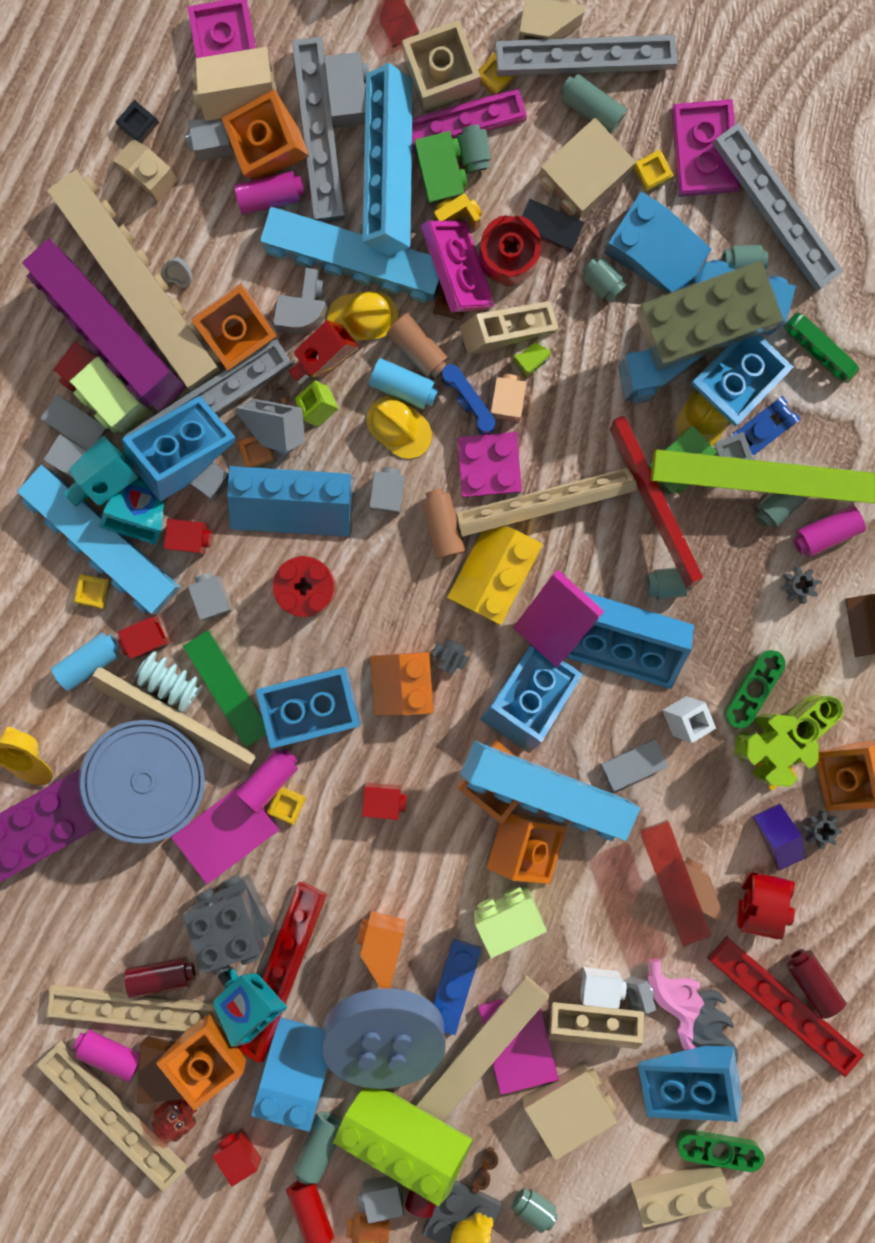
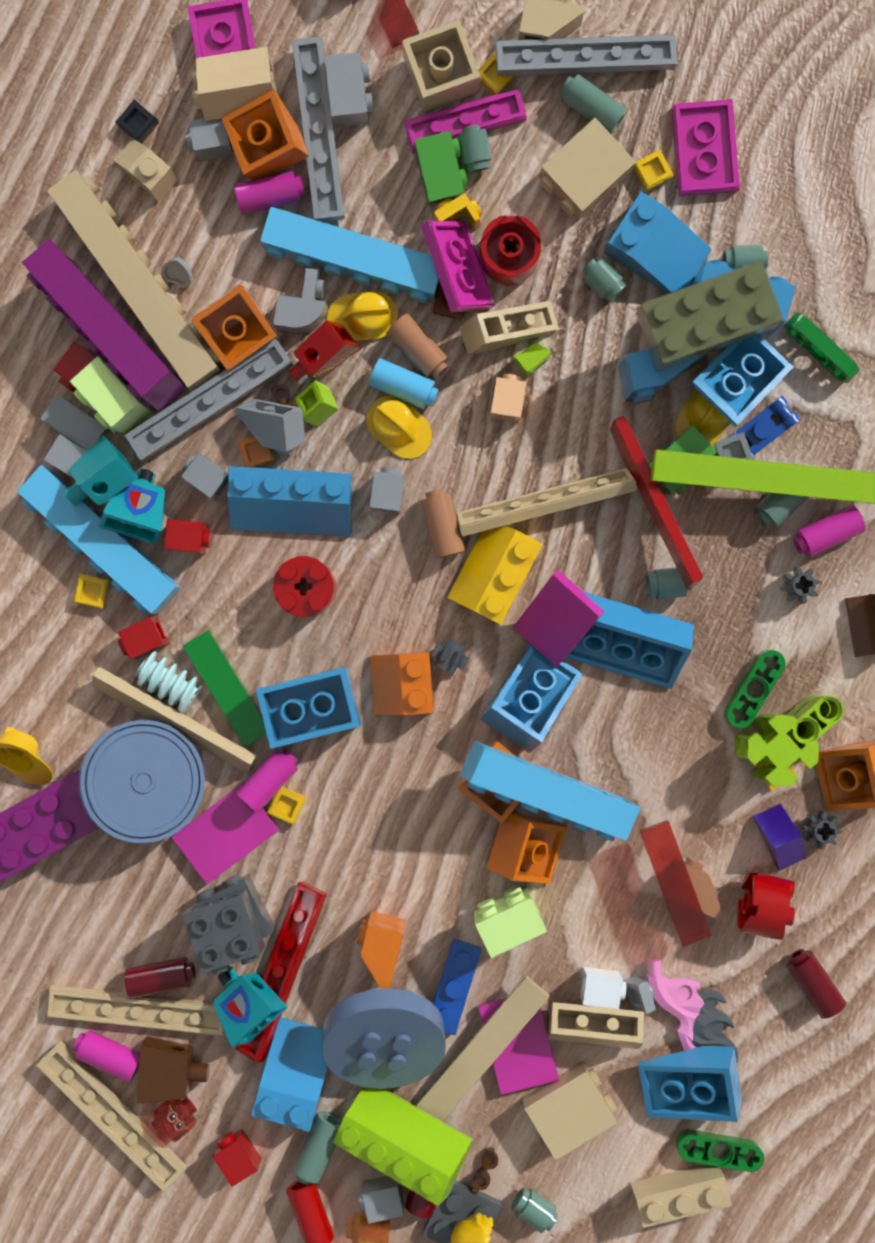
medium azure brick [51,633,120,691] -> none
dark azure slope [122,396,236,502] -> none
orange slope [156,1013,246,1111] -> none
light grey brick [188,573,233,620] -> none
medium azure brick [362,63,413,256] -> none
red brick [362,783,407,820] -> none
blue plate [442,364,495,435] -> none
dark pink plate [457,432,522,498] -> none
black tile [522,199,584,252] -> none
light grey tile [600,739,668,791] -> none
white brick [662,696,716,743] -> none
red tile [707,936,864,1077] -> none
light grey plate [712,122,843,291] -> none

